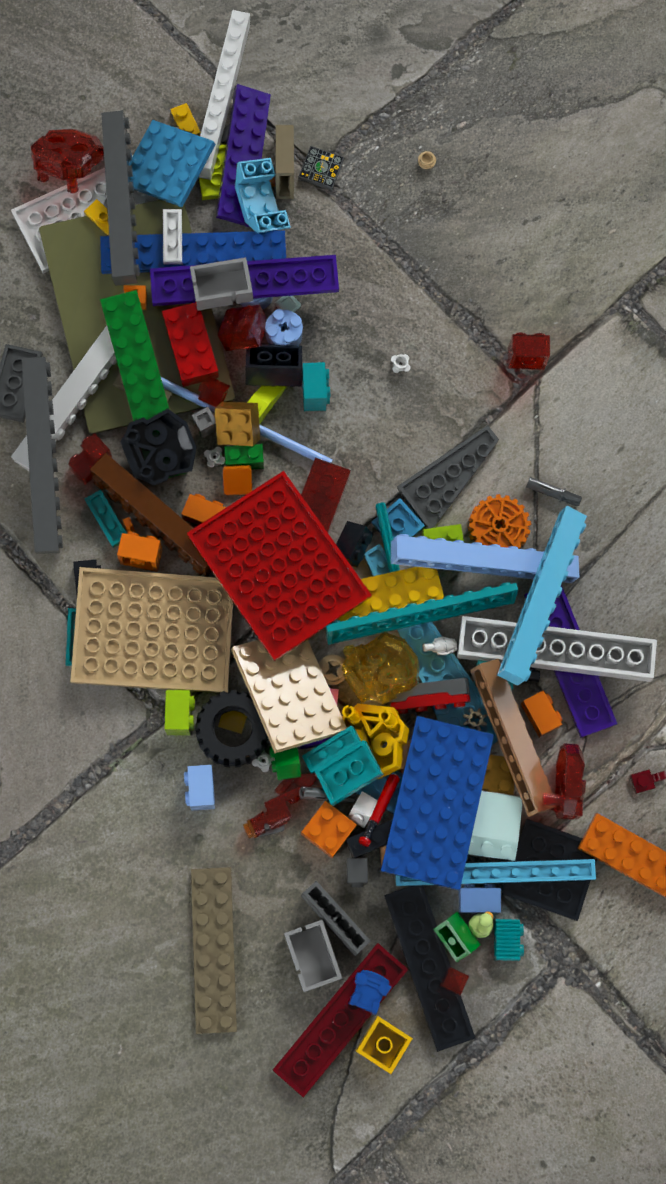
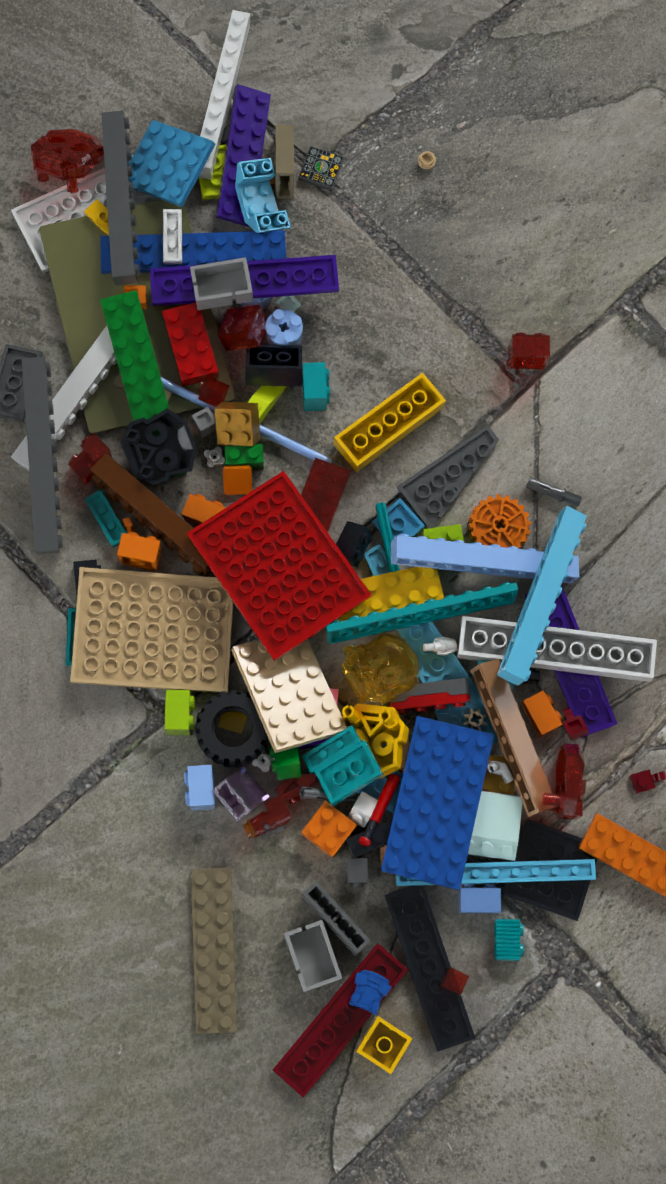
yellow plate [170,103,201,136] -> none
tan gear [319,655,348,686] -> none
white plate [391,354,411,373] -> none
green brick [433,911,481,962] -> none
yellowish green animal [468,911,493,938] -> none
none -> clear purple brick [212,767,269,822]
none -> yellow brick [333,372,446,473]
none -> light grey arm [487,761,515,784]
none -> dark red plate [562,707,589,740]

